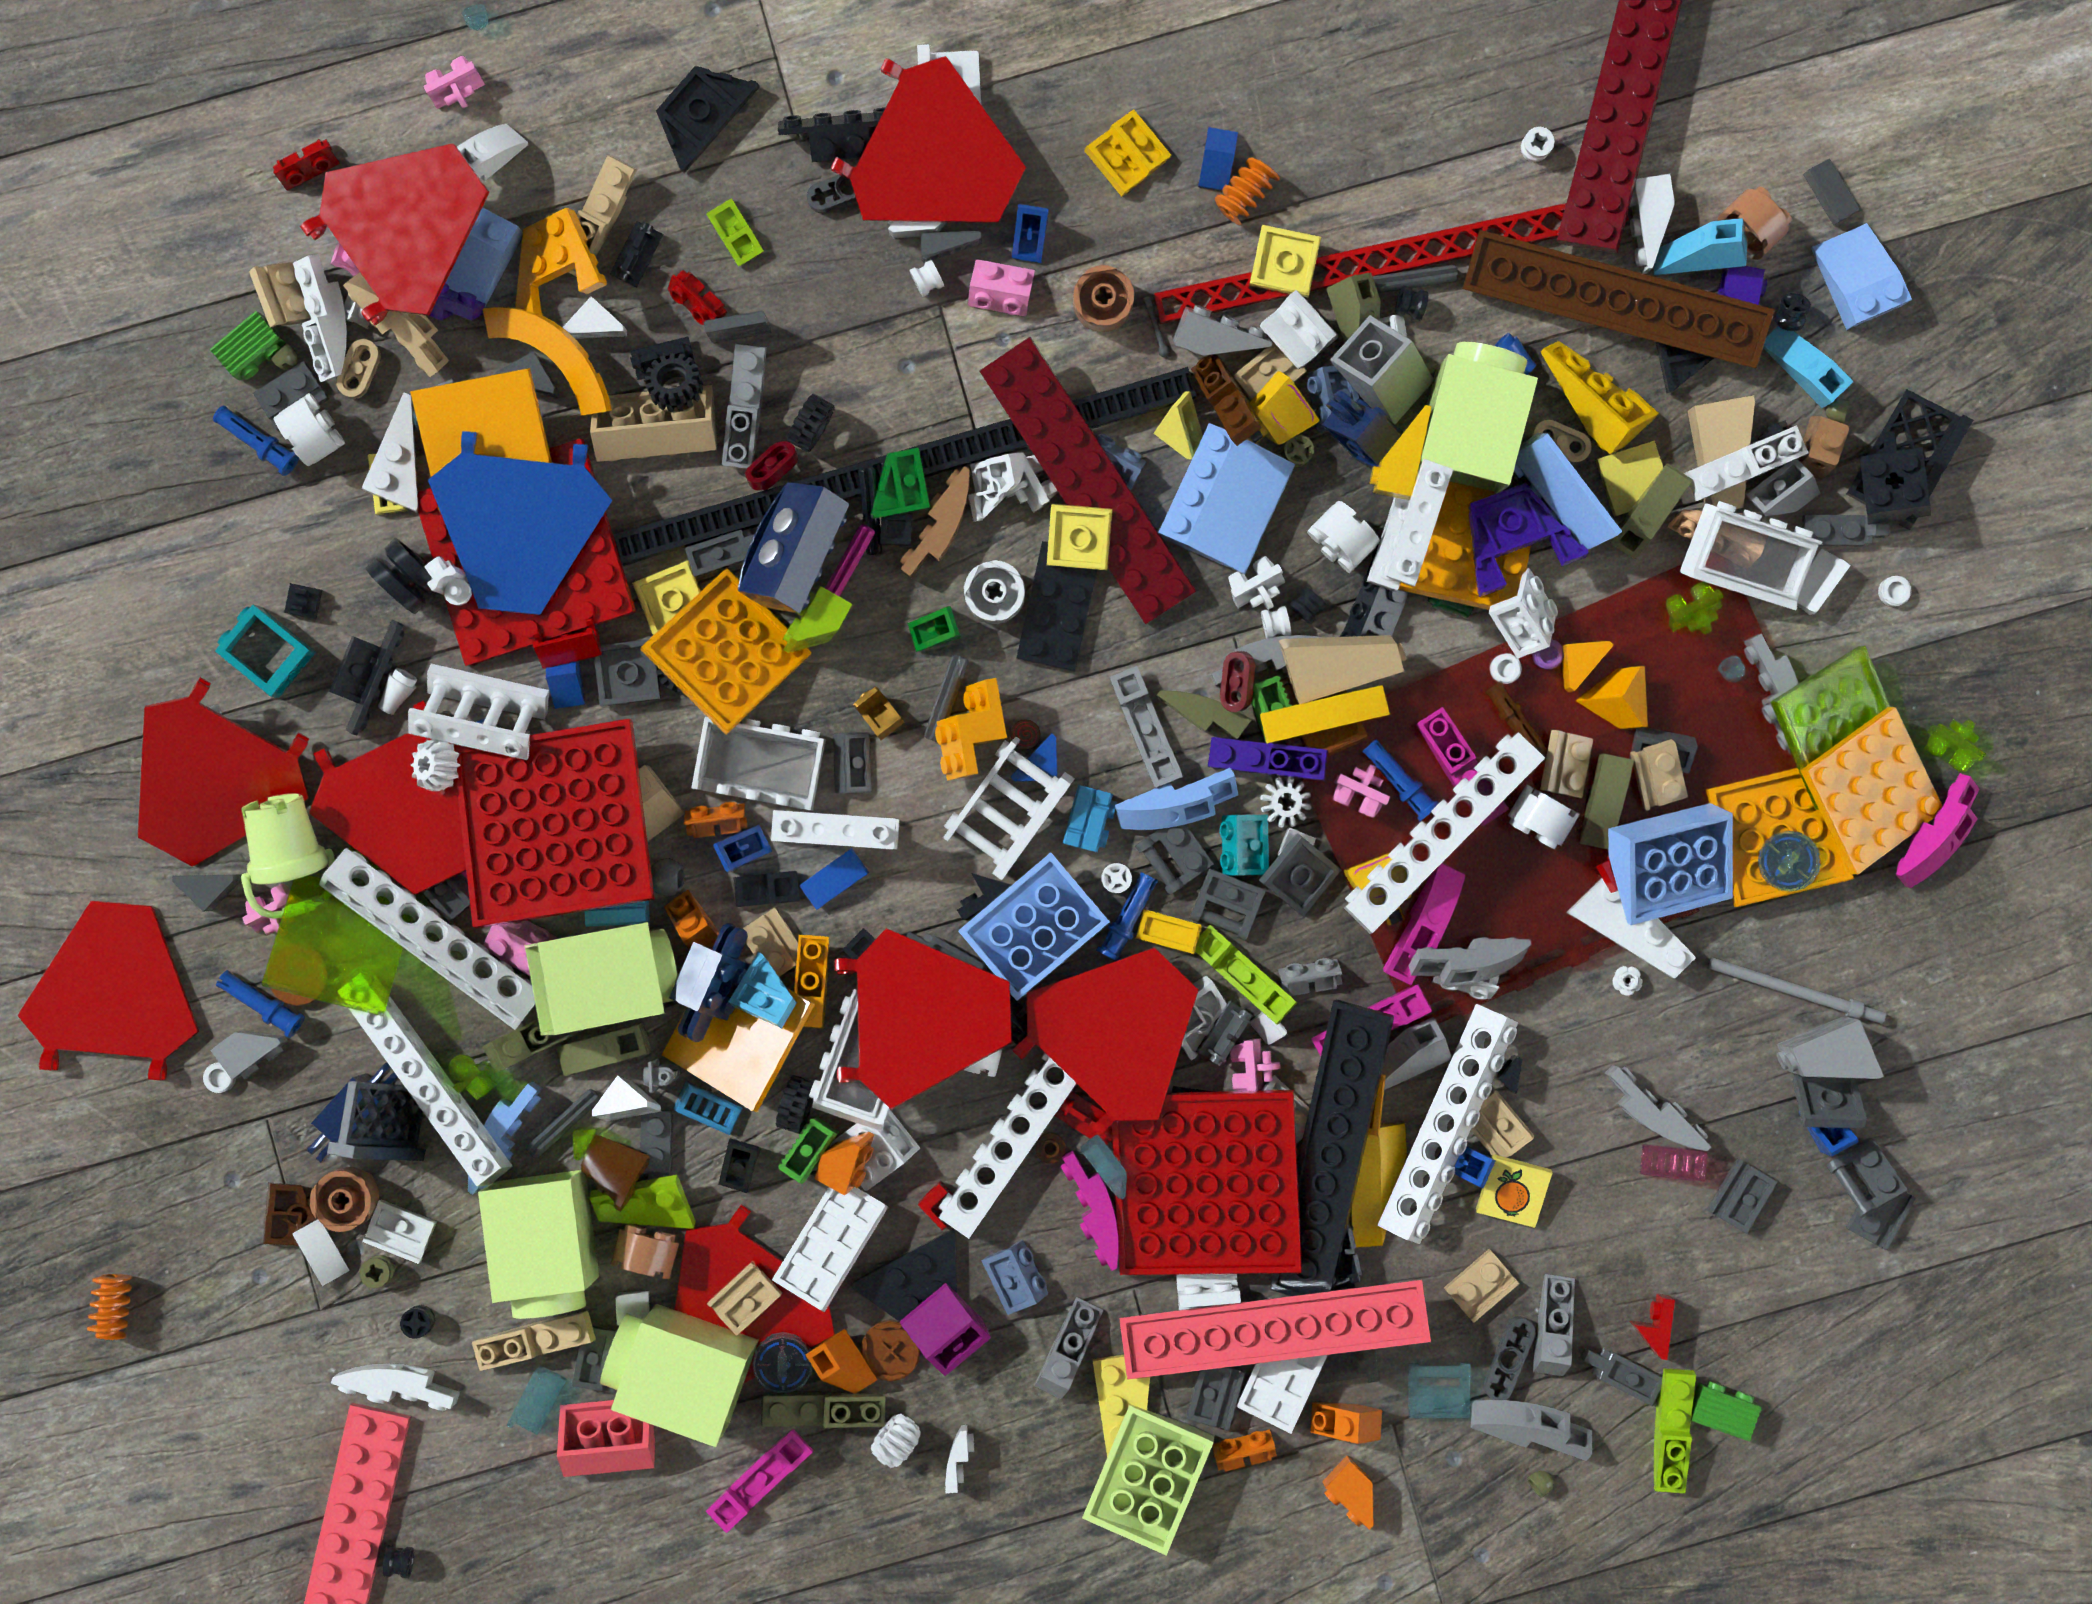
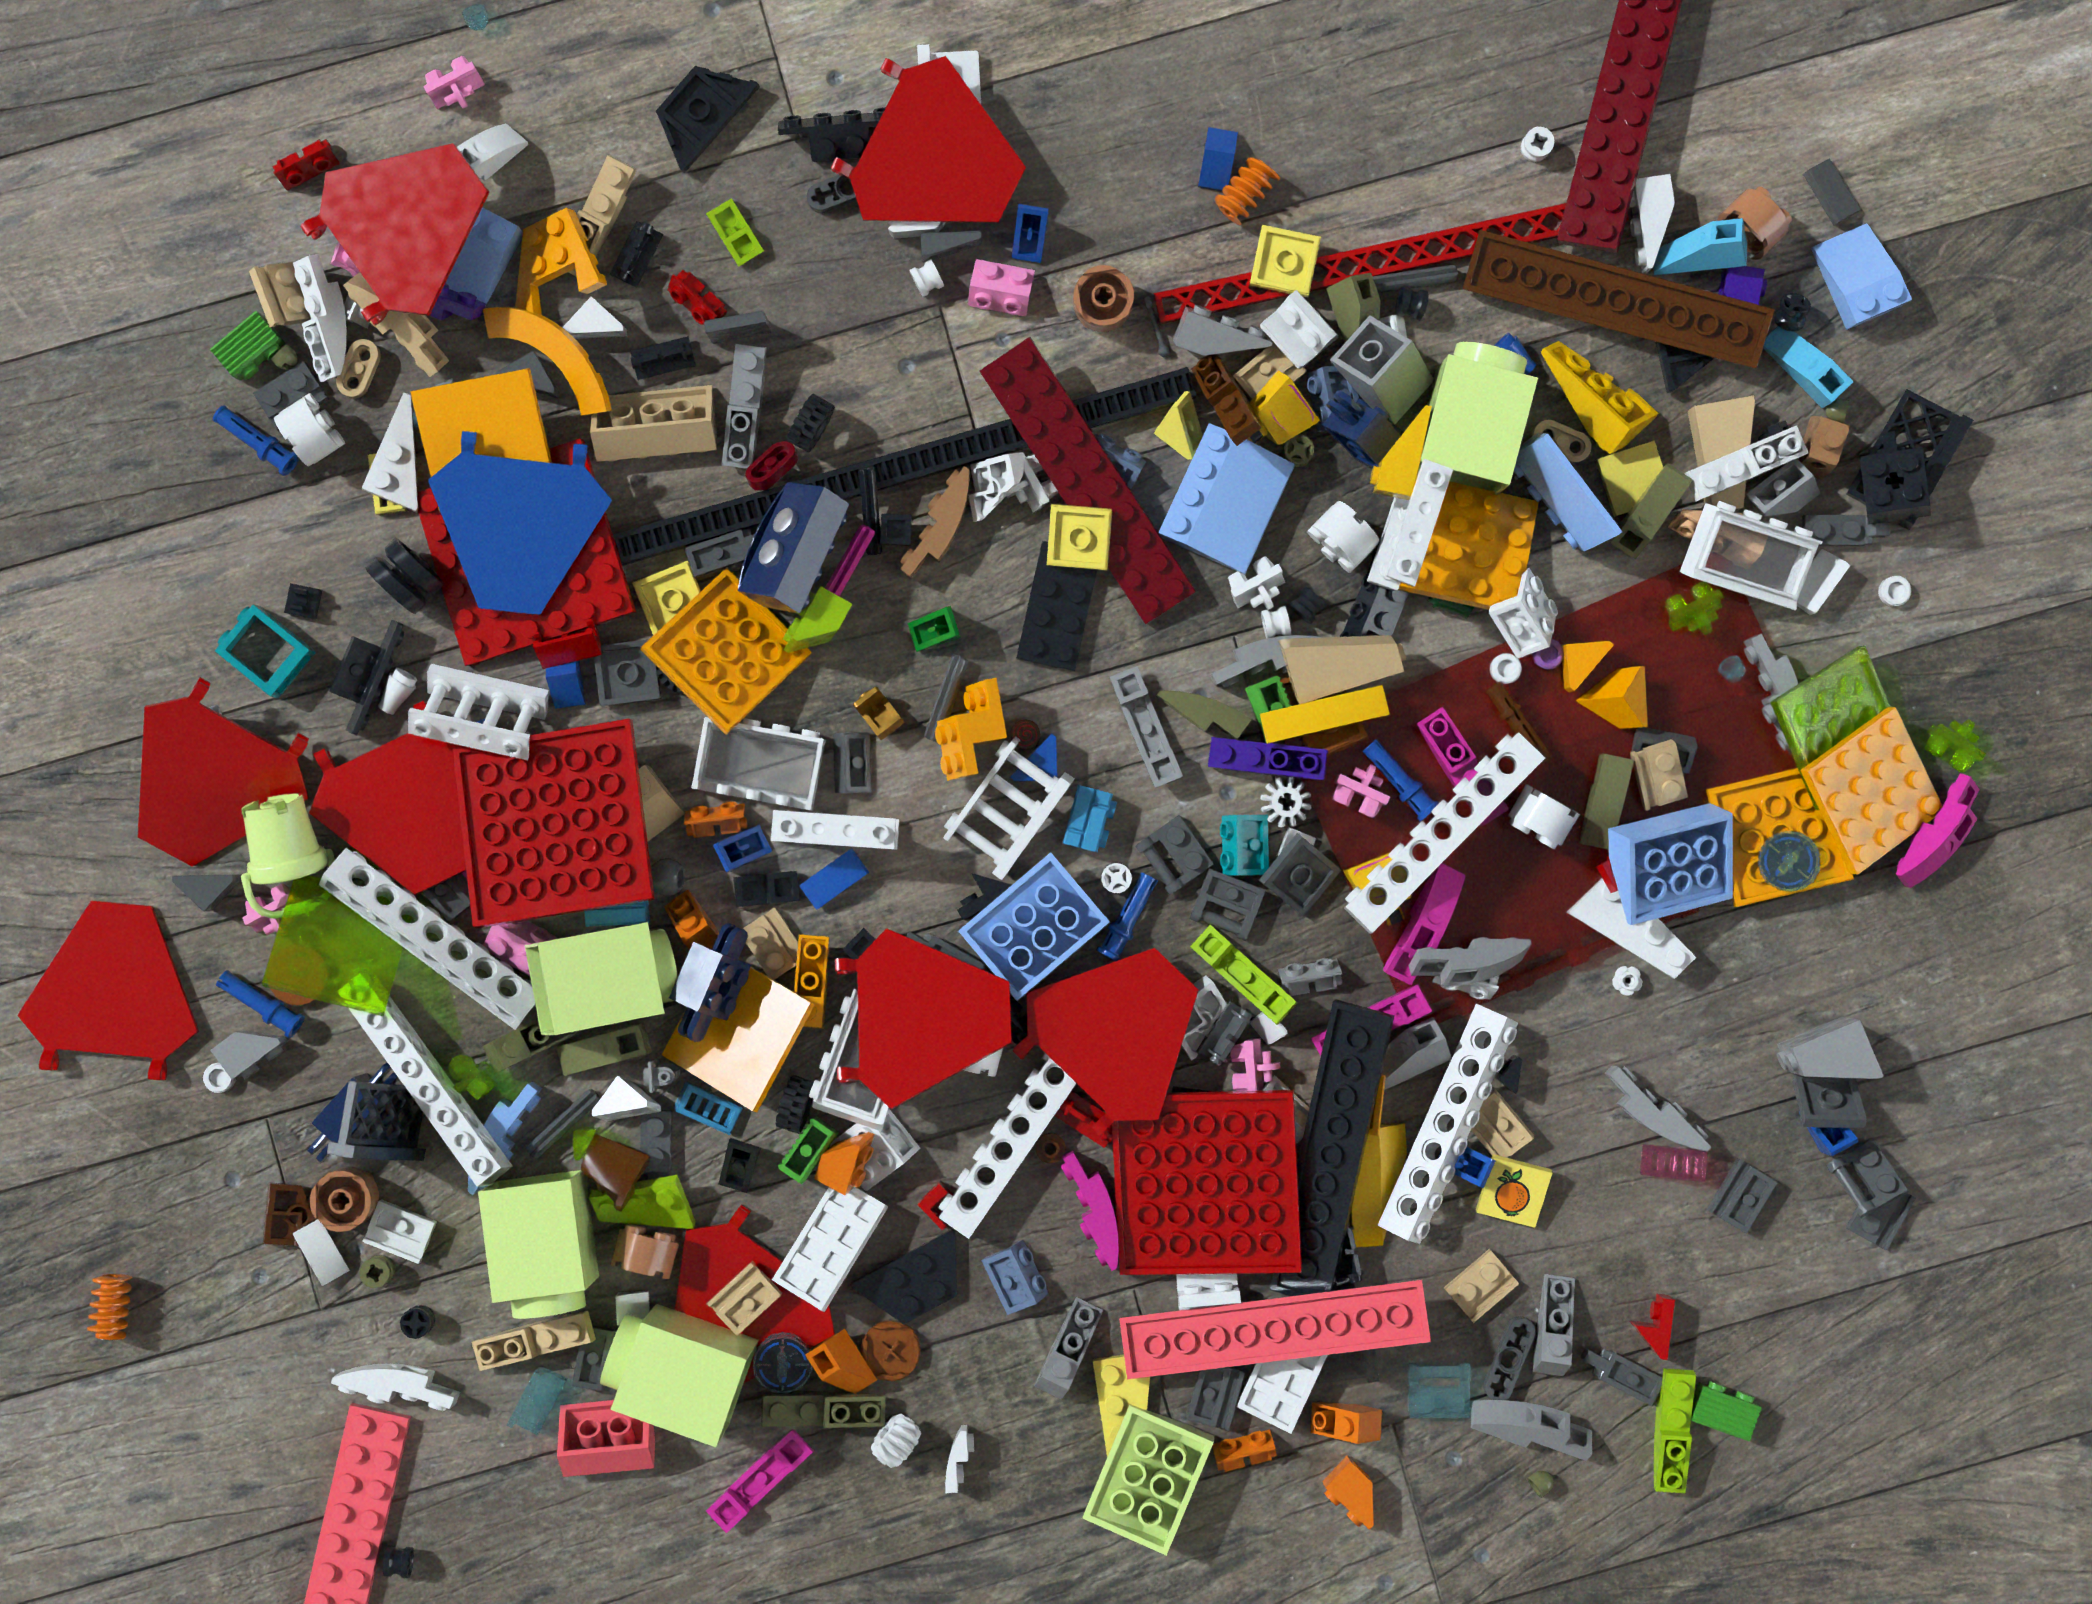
white gear [410,739,461,791] -> none
white hips [425,556,472,606] -> none
black tyre [645,353,703,412] -> none
medium azure wing [729,952,797,1029] -> none
green wing [871,448,930,519] -> none
magenta slope [900,1283,991,1376] -> none
white brick [964,560,1025,624] -> none
clear light blue slope [1081,1134,1127,1200] -> none
yellow slope [1084,109,1172,197] -> none
light blue slope [1115,768,1238,830] -> none
yellow tile [1136,909,1203,954] -> none
dark red plate [1220,651,1256,712] -> none
dark purple wing [1468,483,1589,597] -> none
tan plate [1540,730,1593,798] -> none
light grey bar [1708,957,1886,1024] -> none

